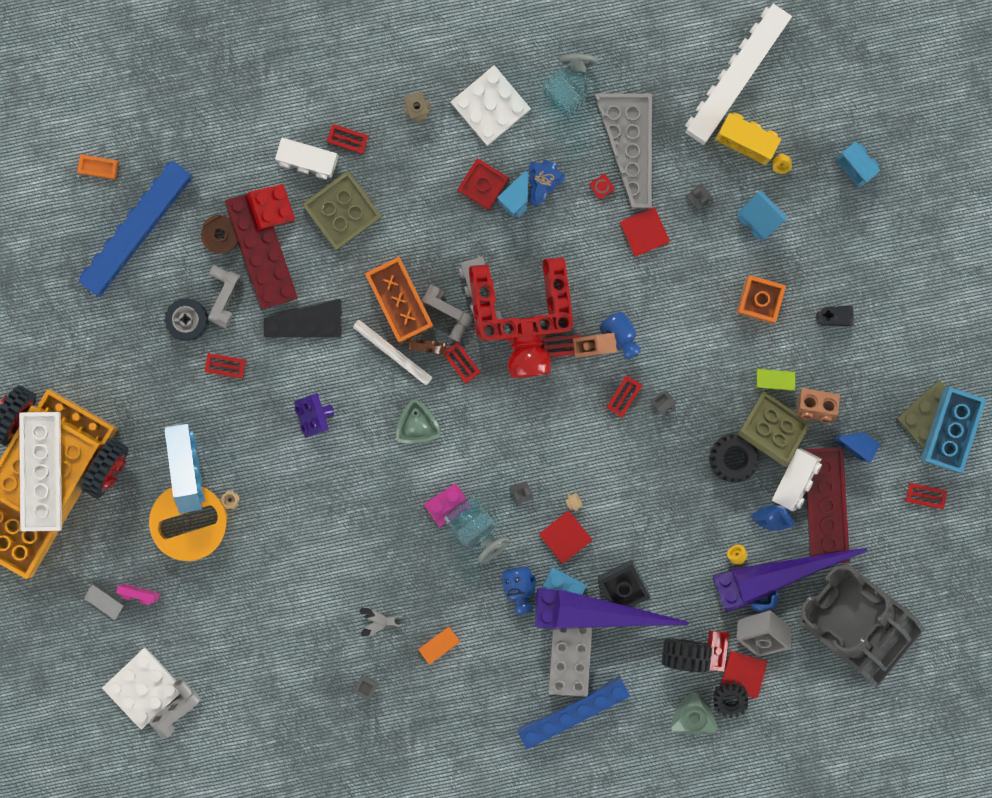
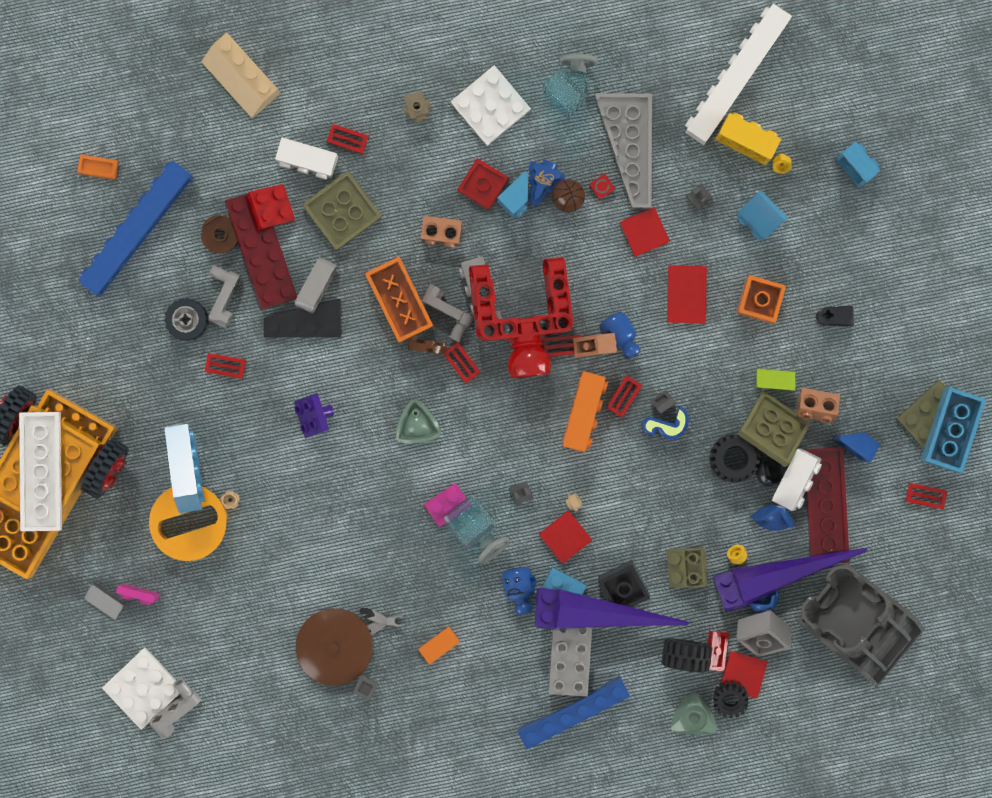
white axle [353,320,432,385] -> none
none -> tan slope [201,32,281,119]
none -> light grey beam [295,257,338,314]
none -> reddish brown dish [296,608,373,686]
none -> nougat brick [421,216,462,248]
none -> reddish brown piece [552,179,585,213]
none -> orange brick [561,371,608,452]
none -> animal [641,406,689,439]
none -> red tile [667,265,707,324]
none -> olive plate [667,547,708,588]
none -> black hair [756,458,784,487]

